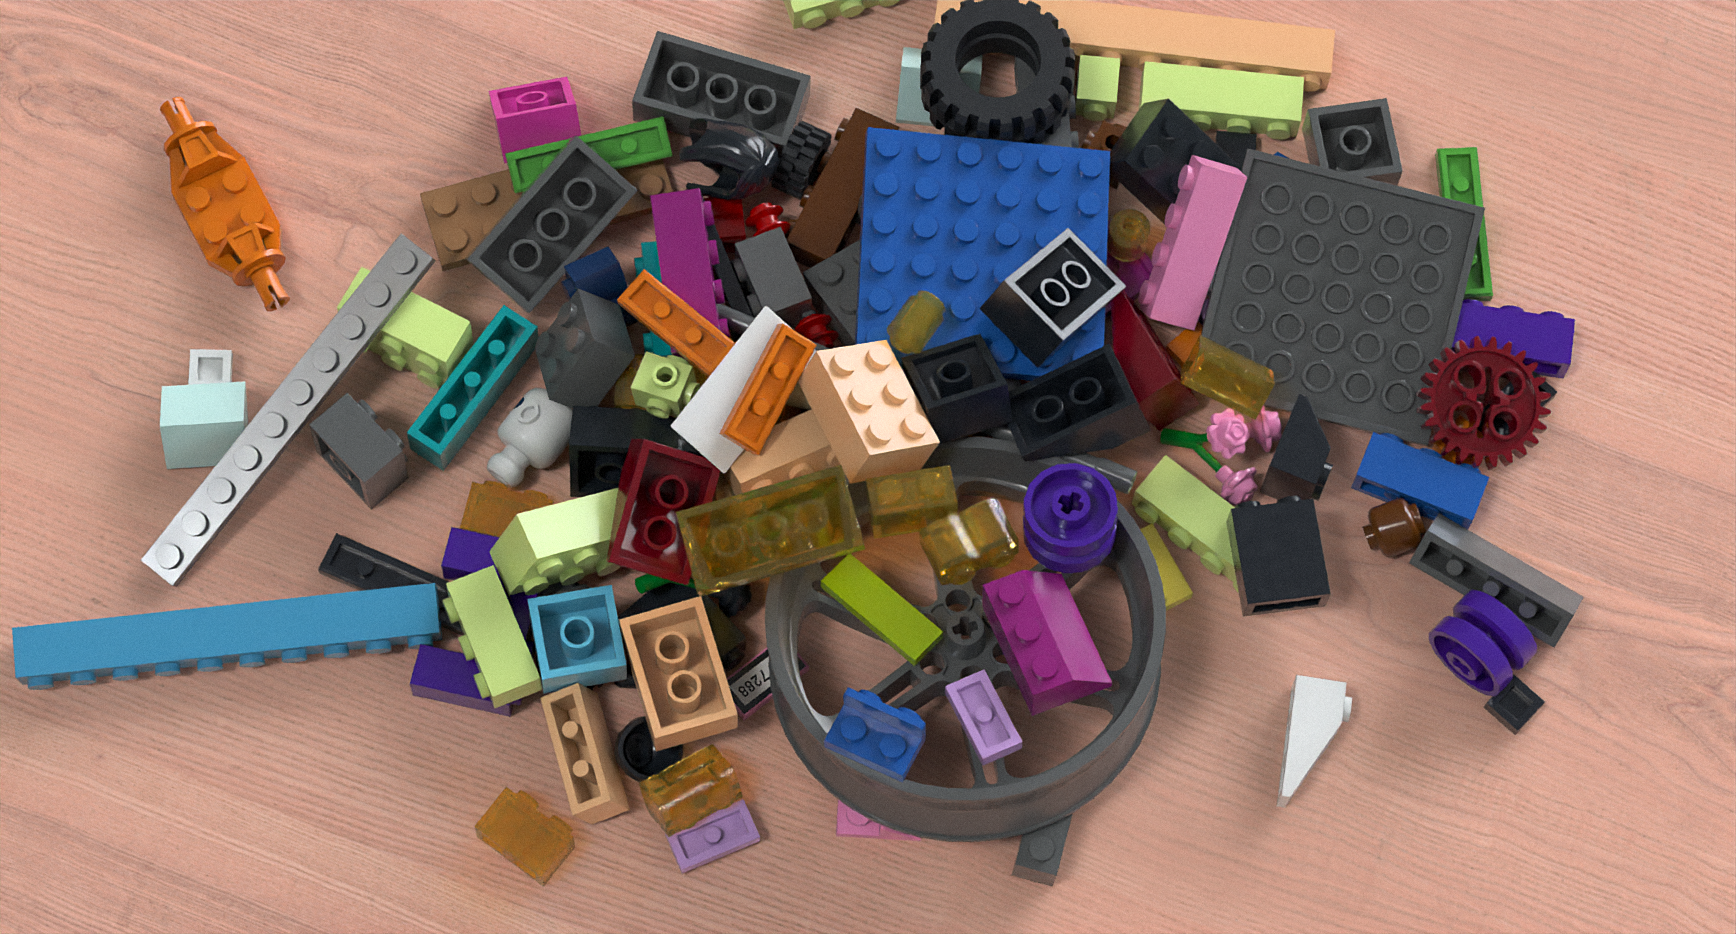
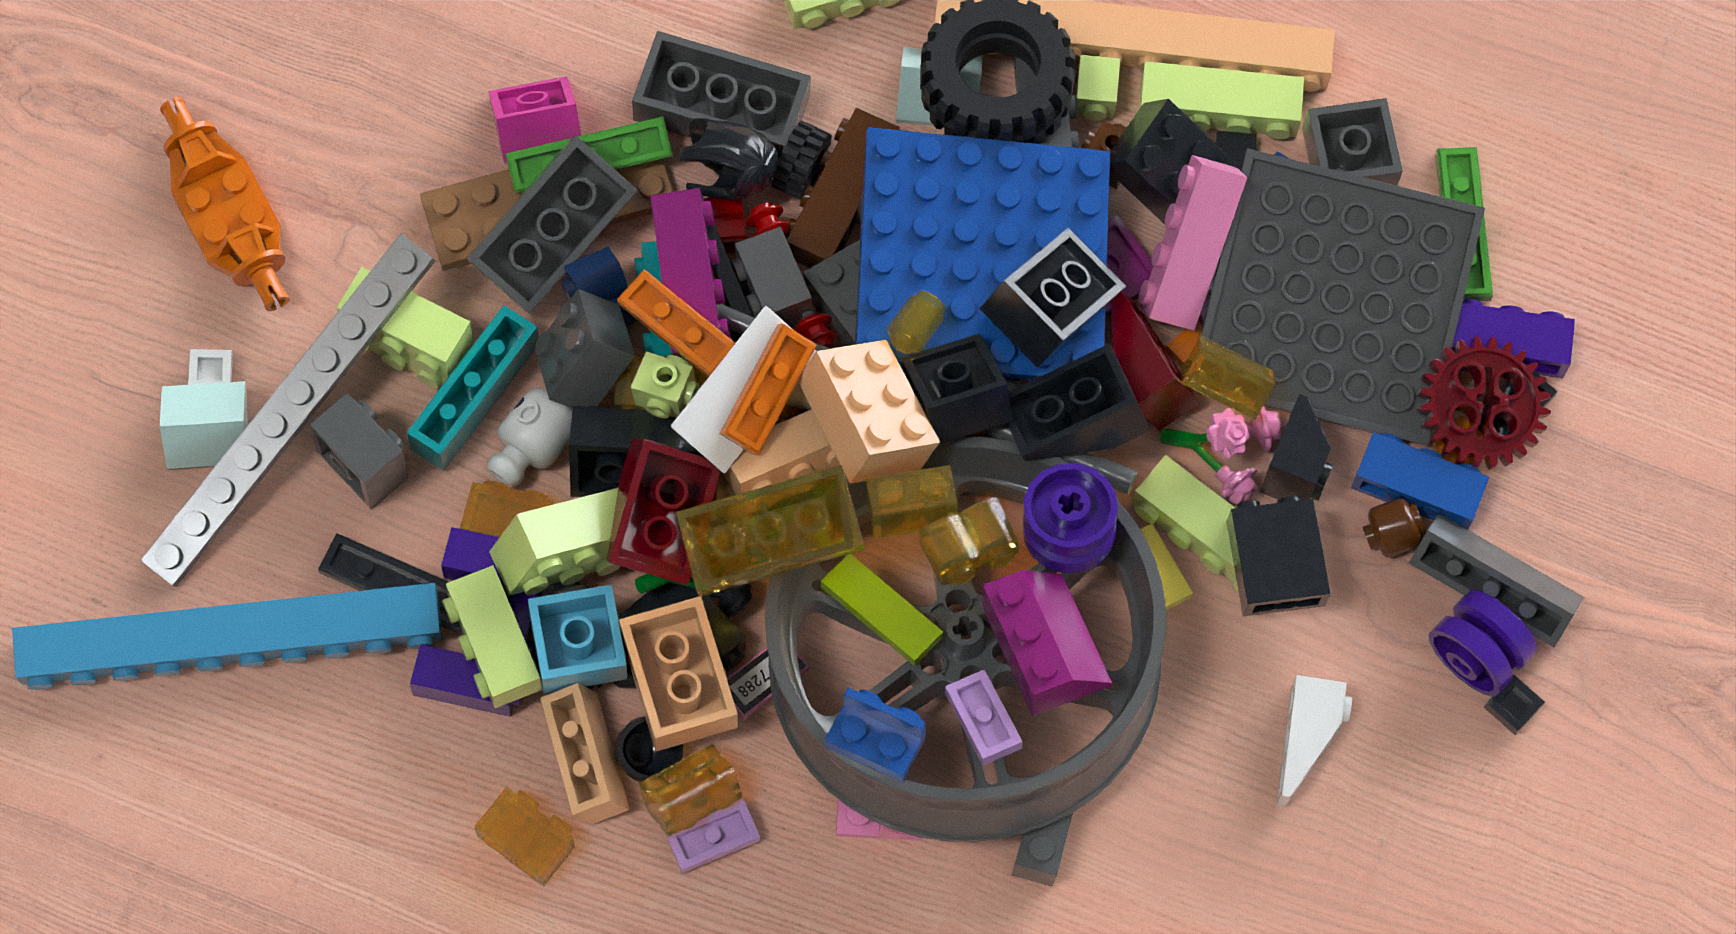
clear yellow brick [1107,209,1150,262] -> none

